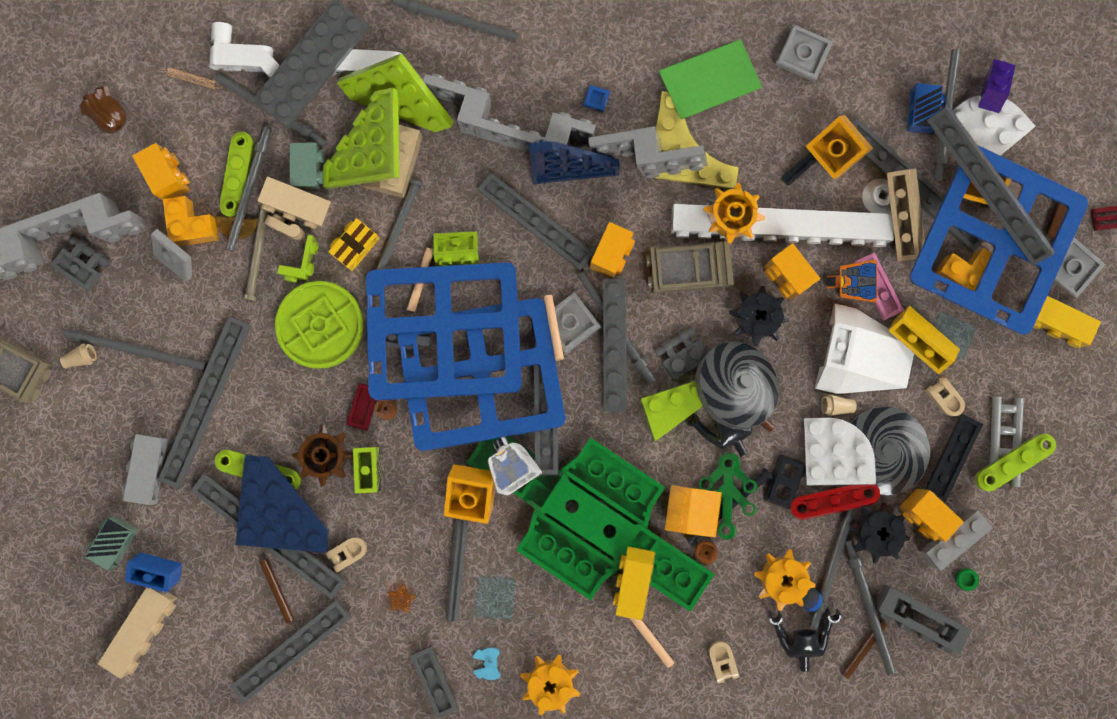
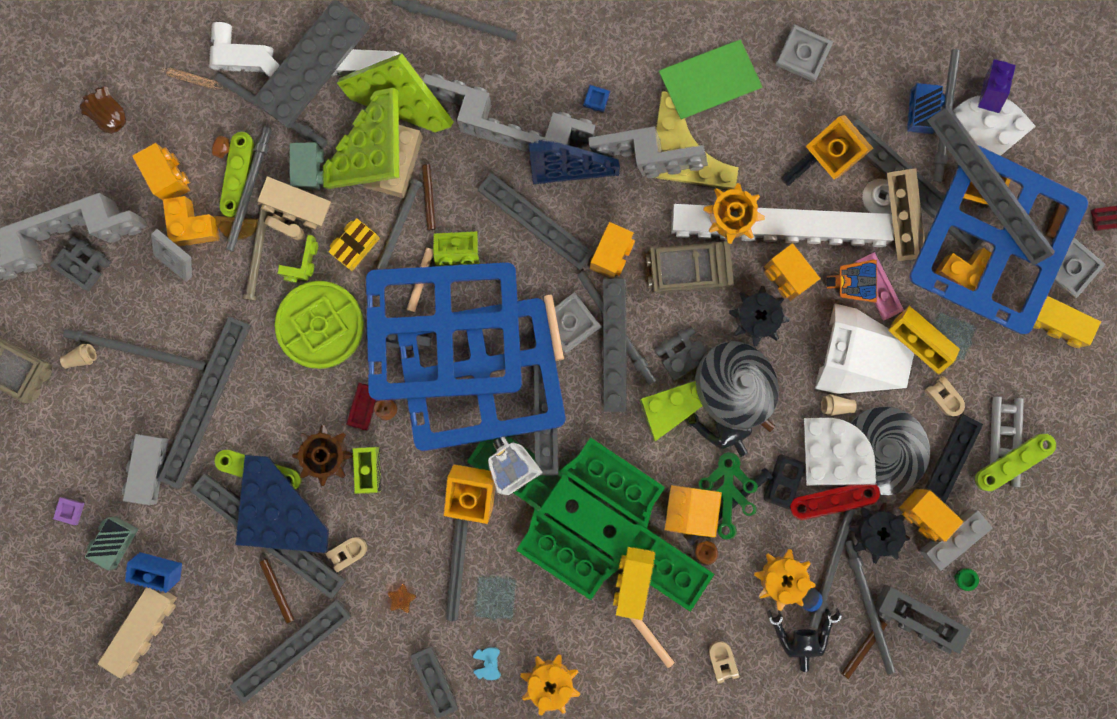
none -> medium lavender plate [53,497,85,525]
none -> dark orange tile [212,135,230,159]
none -> reddish brown bar [422,165,436,230]

